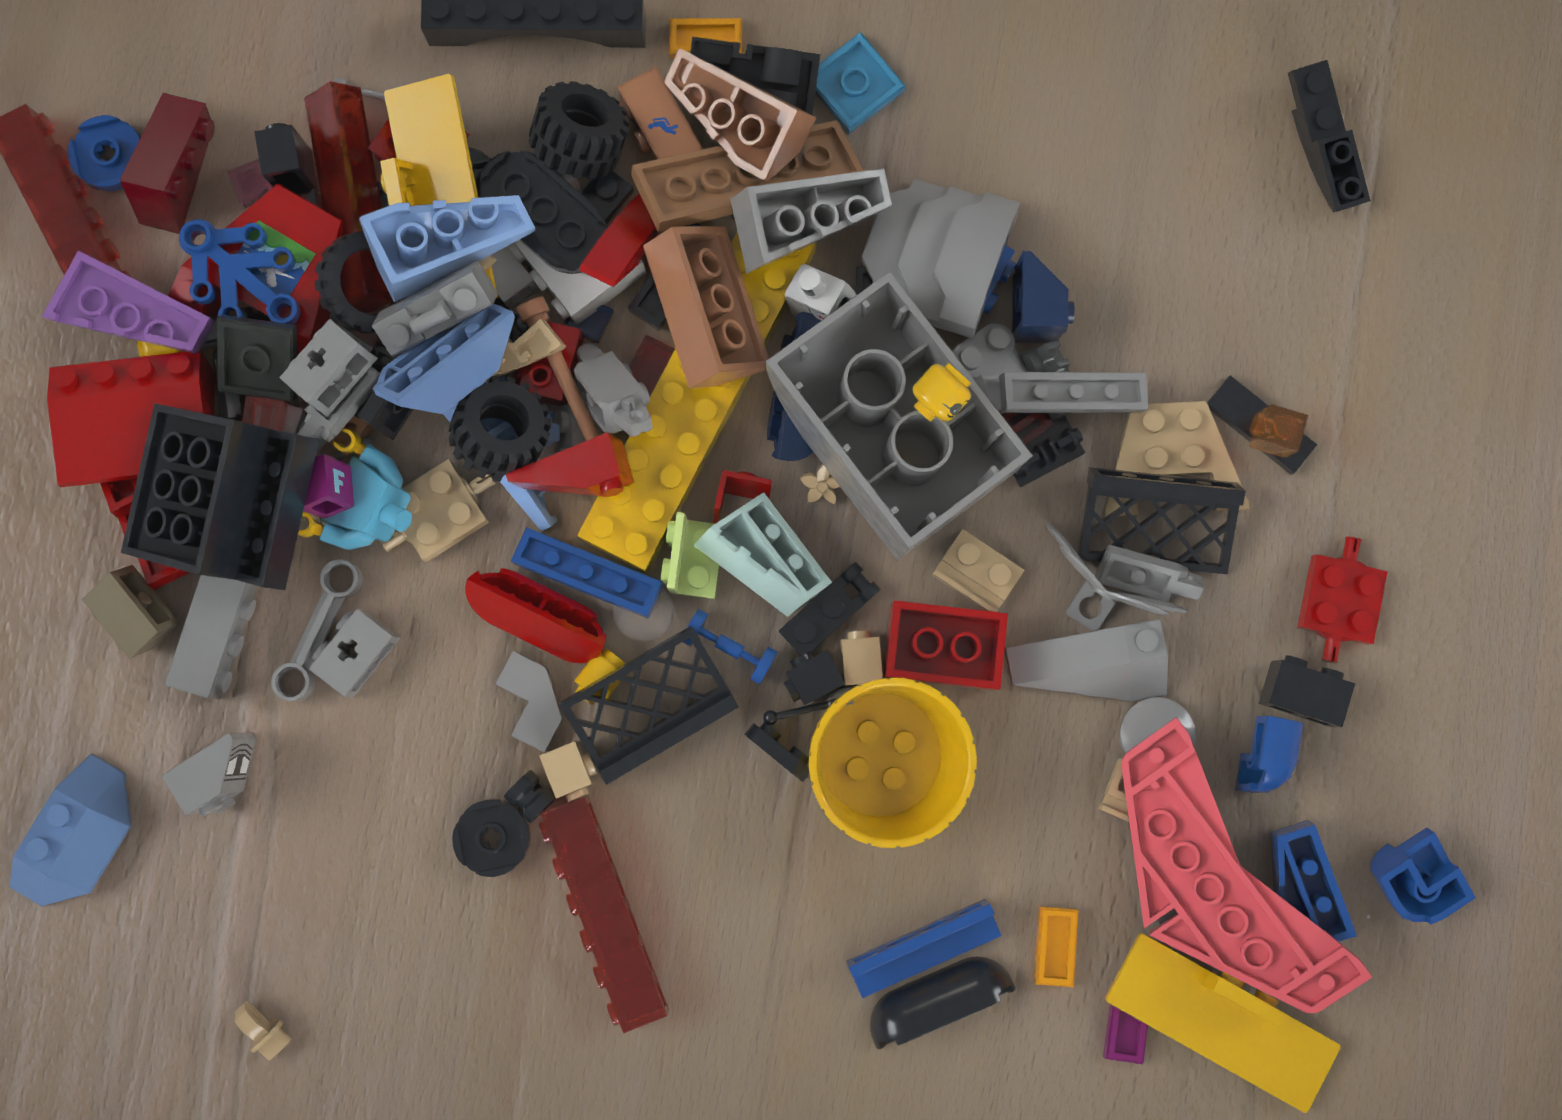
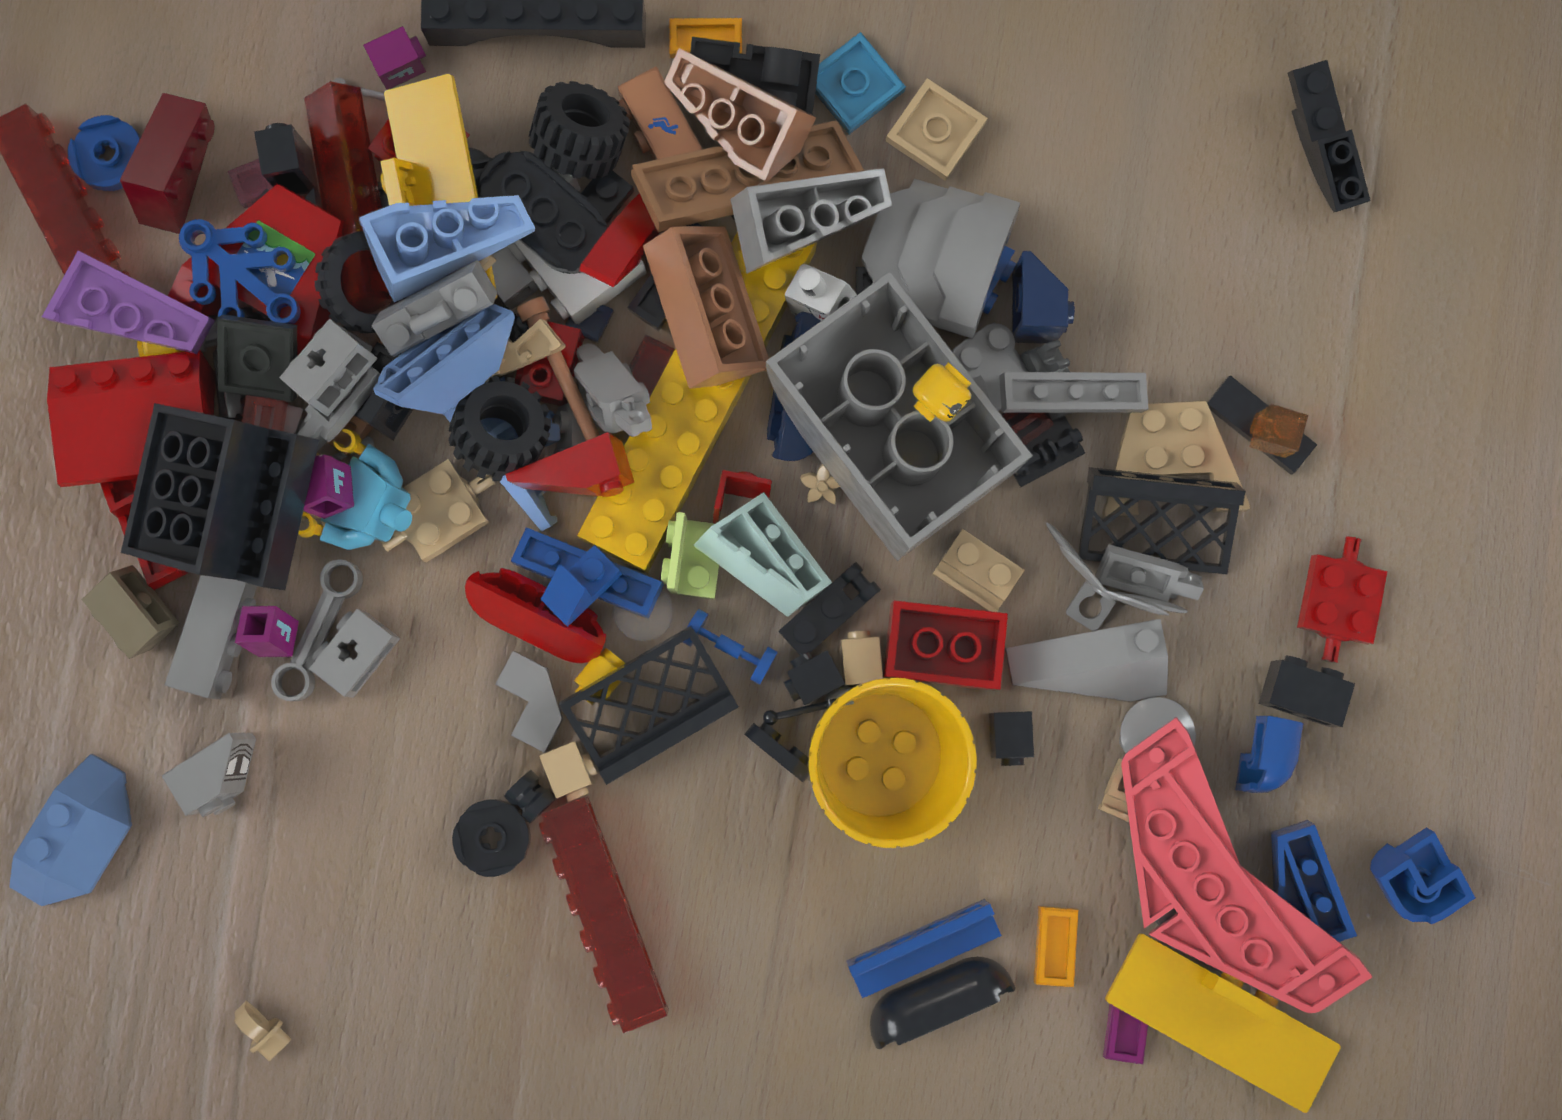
none -> magenta brick [235,606,299,657]
none -> magenta brick [363,26,426,90]
none -> blue slope [541,545,623,627]
none -> tan plate [886,78,988,181]
none -> black brick [989,711,1034,766]

